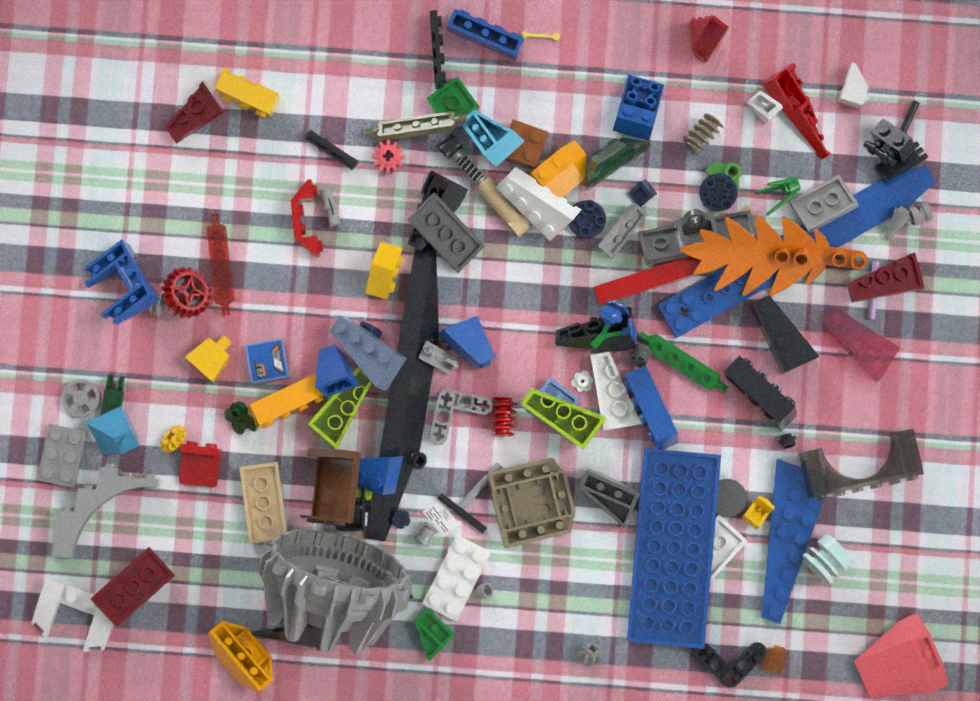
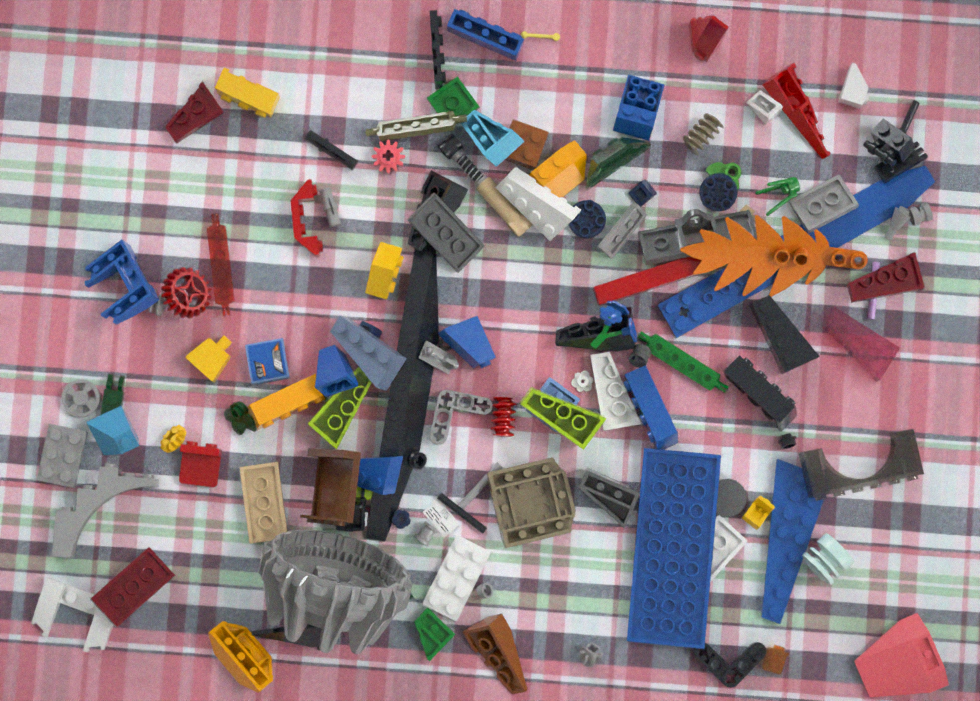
none -> dark orange wedge [463,613,528,695]

